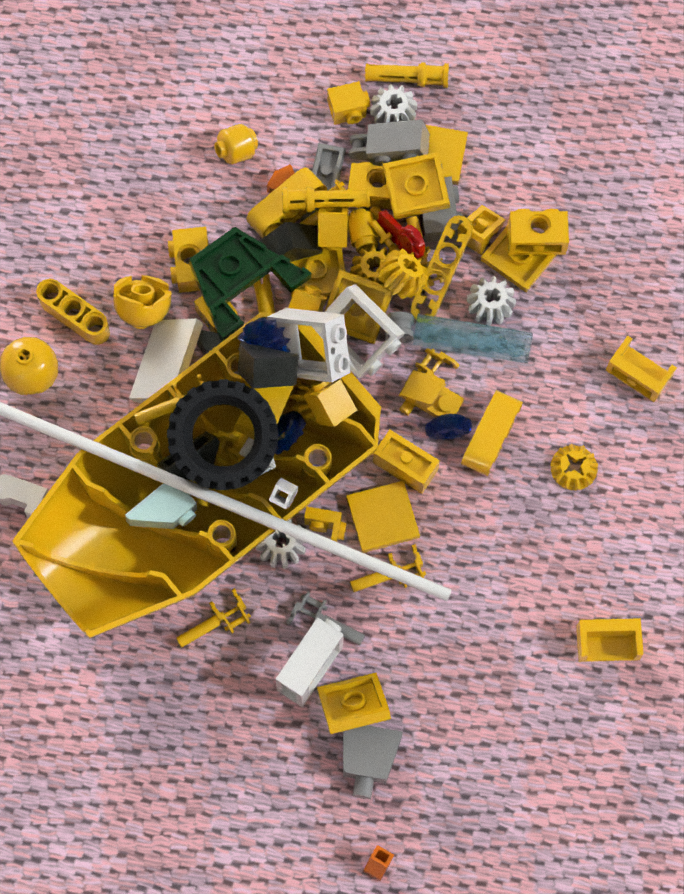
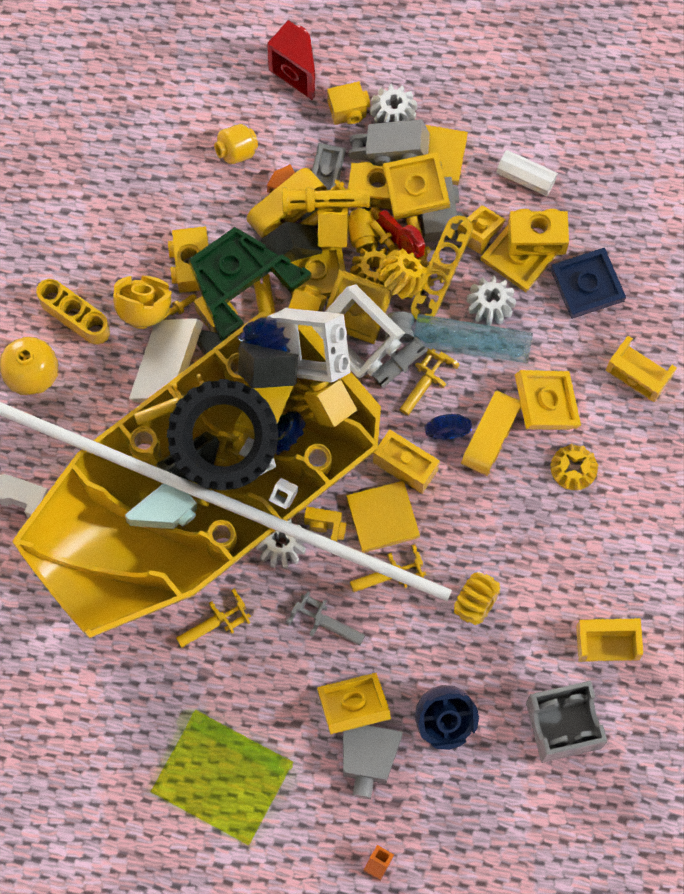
white window [275,617,344,708] -> none
yellow pin [365,62,449,88] -> none
yellow slope [398,370,464,425] -> none
none -> clear neon green piece [150,709,294,845]
none -> yellow hand [163,294,197,320]
none -> red slope [267,20,315,100]
none -> light grey pin [372,337,428,388]
none -> dark blue cylinder [415,685,479,750]
none -> yellow gear [454,572,500,625]
none -> white axle [496,150,558,196]
none -> yellow tile [514,370,581,430]
none -> light grey piece [526,681,608,763]
none -> dark blue plate [550,247,626,319]

